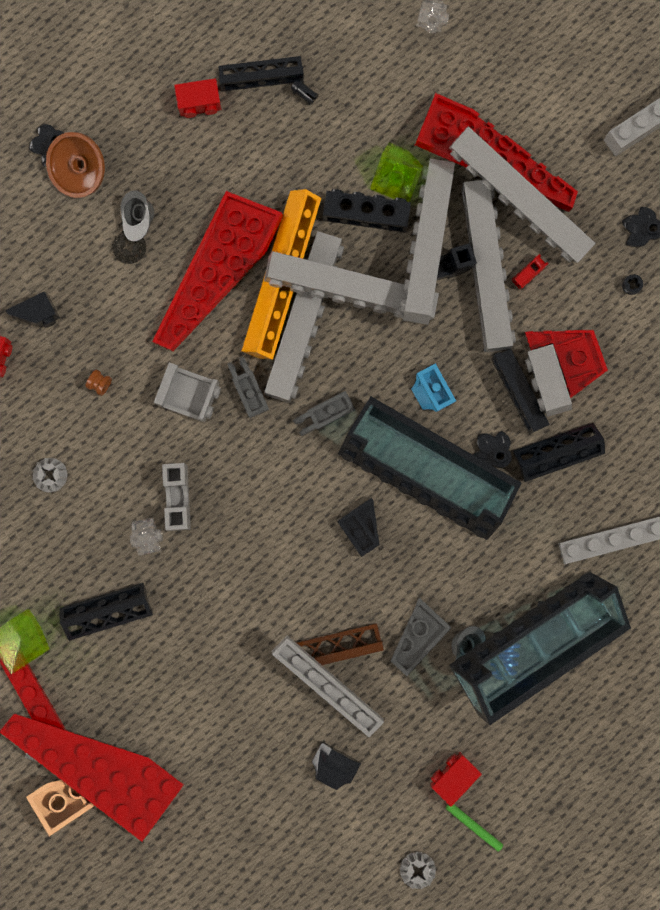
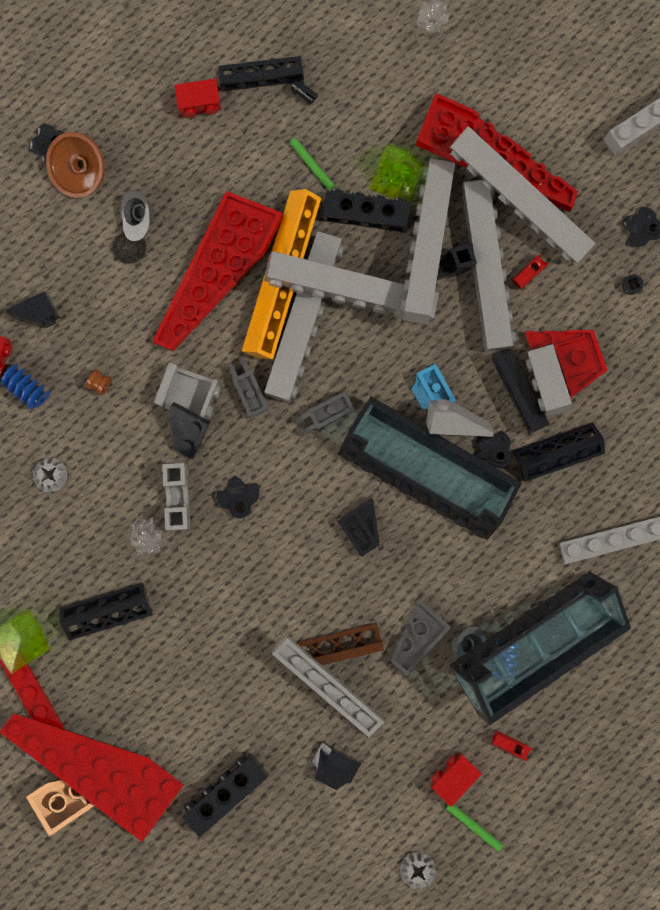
none -> blue piece [1,364,51,410]
none -> black wing [170,402,211,460]
none -> black brick [182,754,269,838]
none -> black plate [217,476,260,519]
none -> bright green bar [290,138,335,191]
none -> light grey slope [426,399,494,437]
none -> red bar [491,730,533,761]

